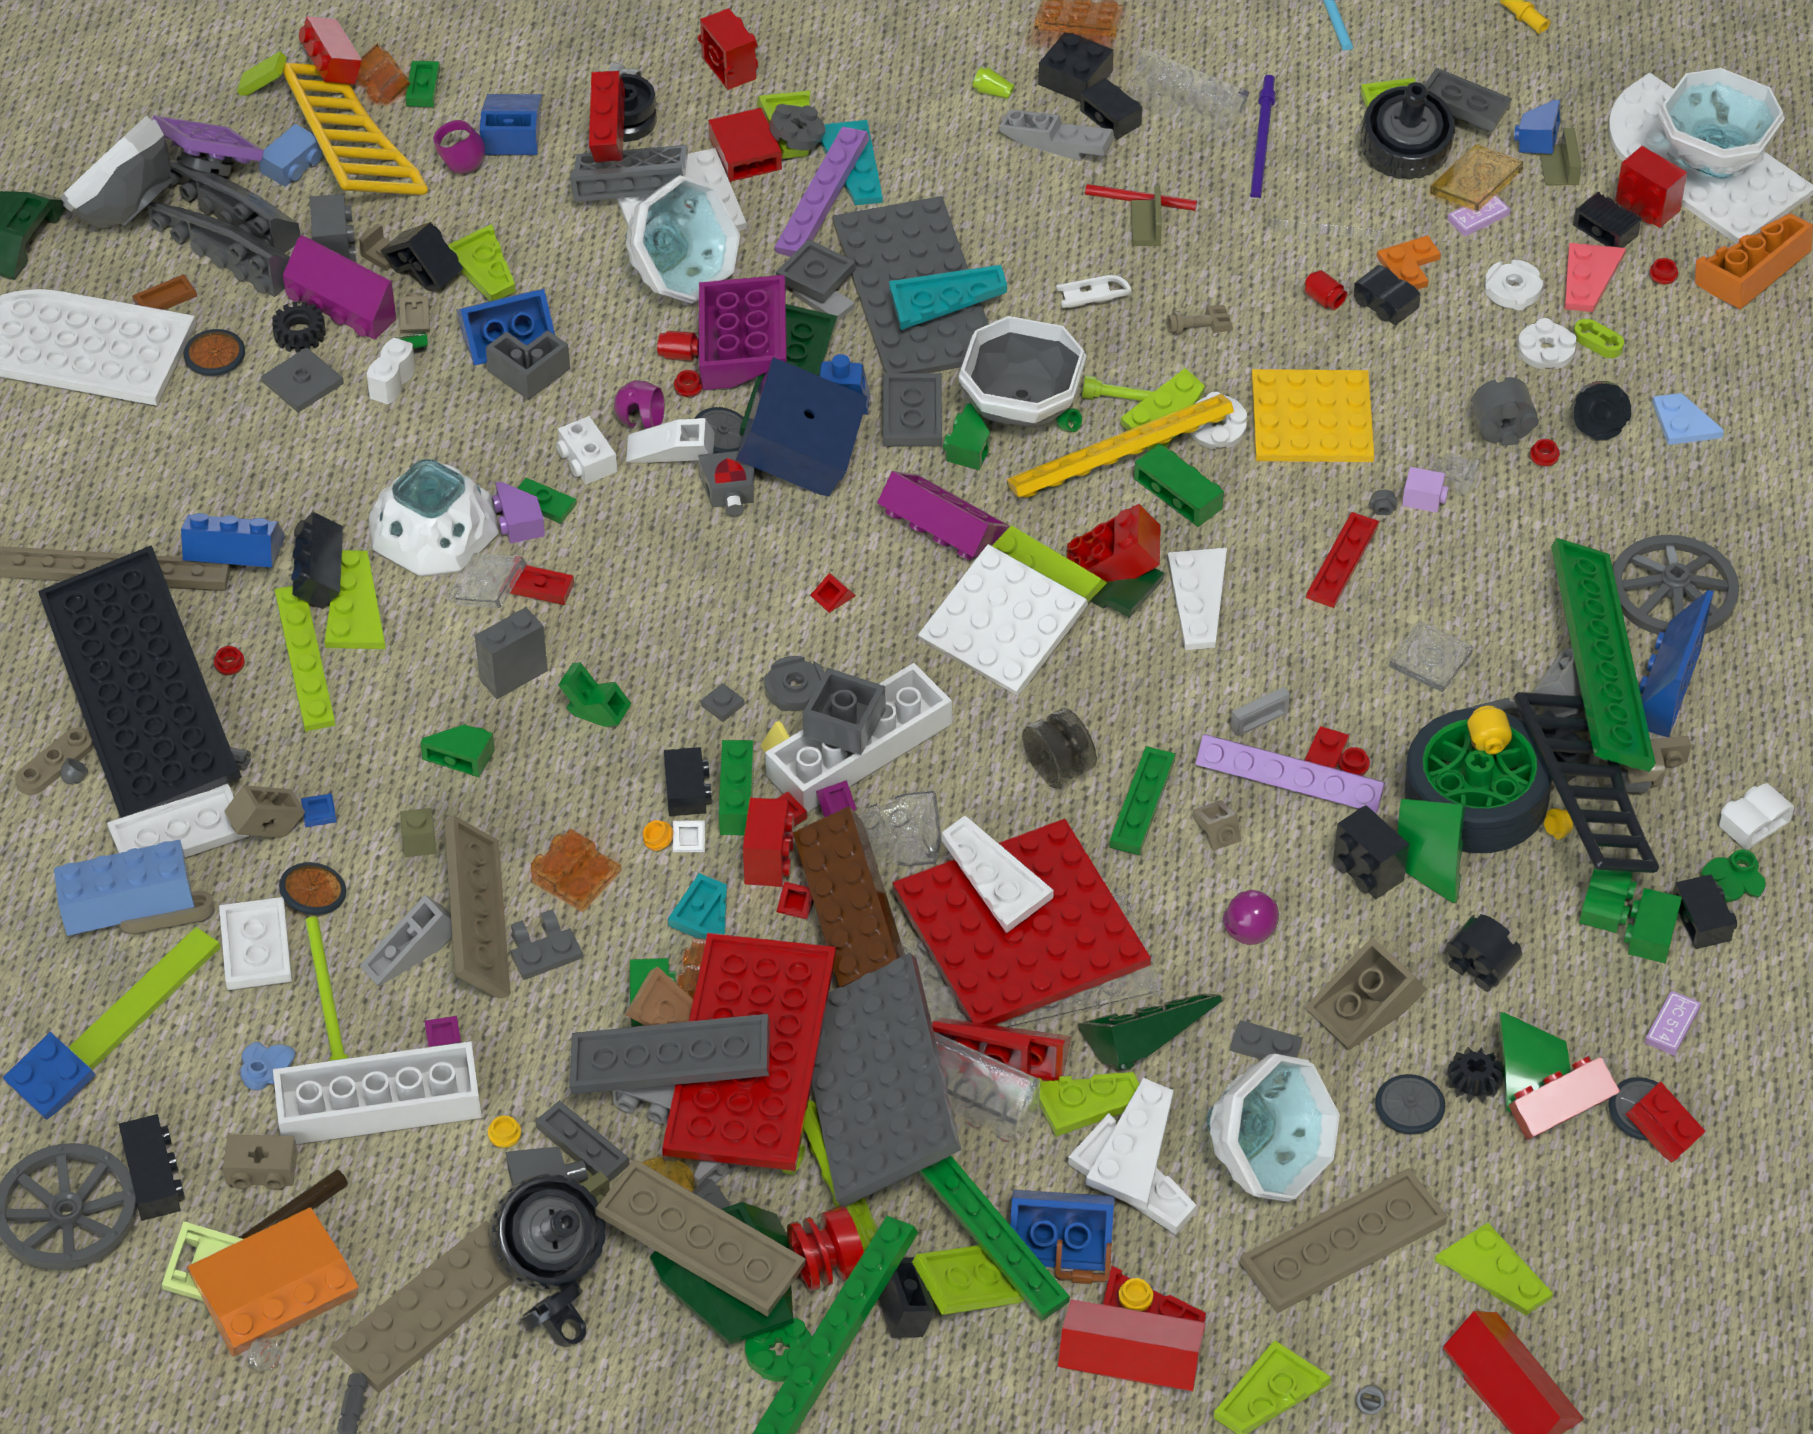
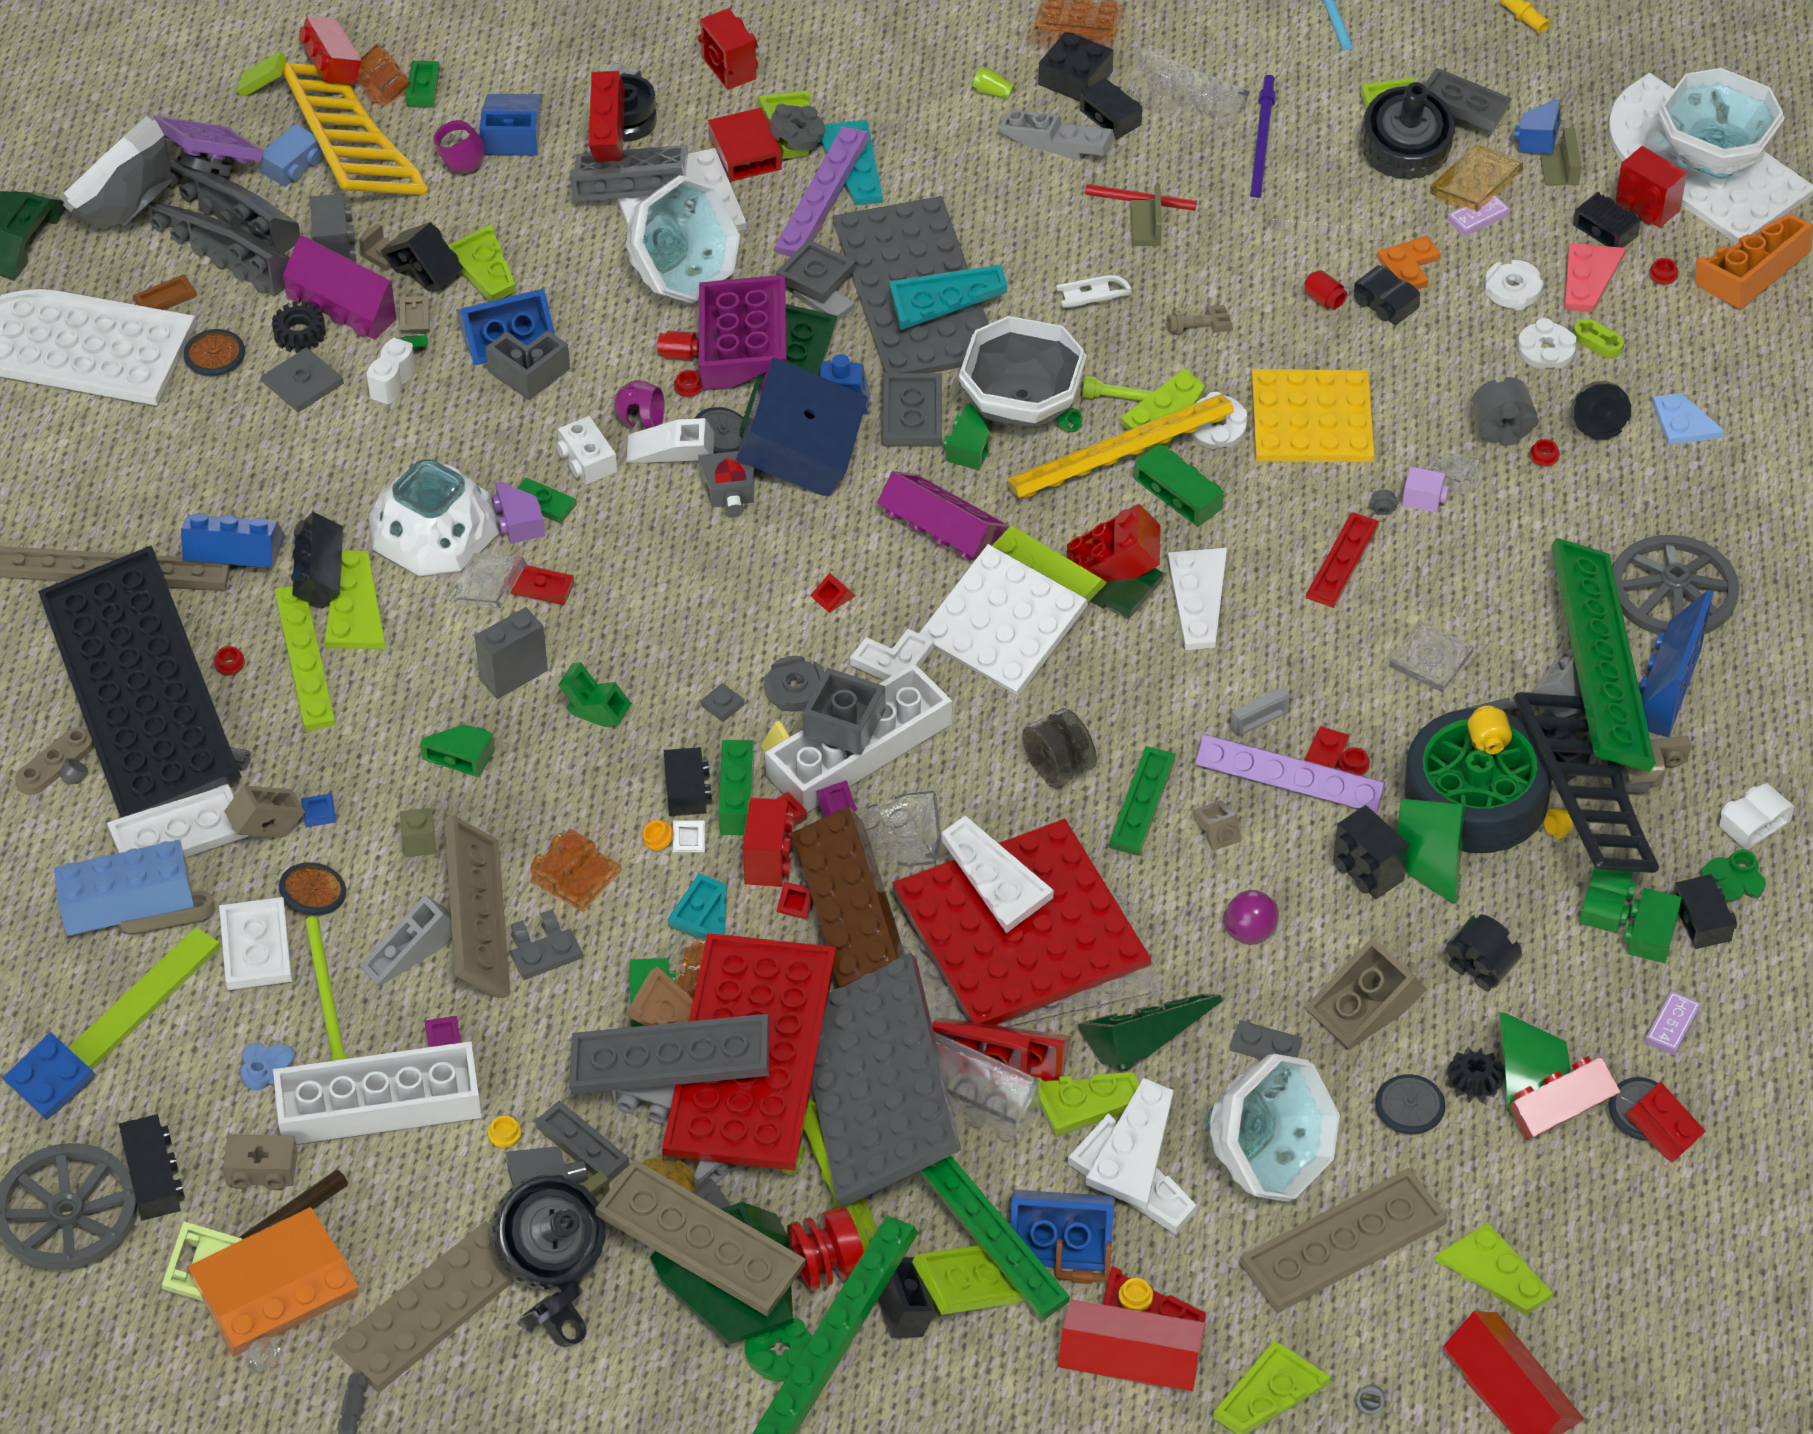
none -> white plate [850,629,934,680]

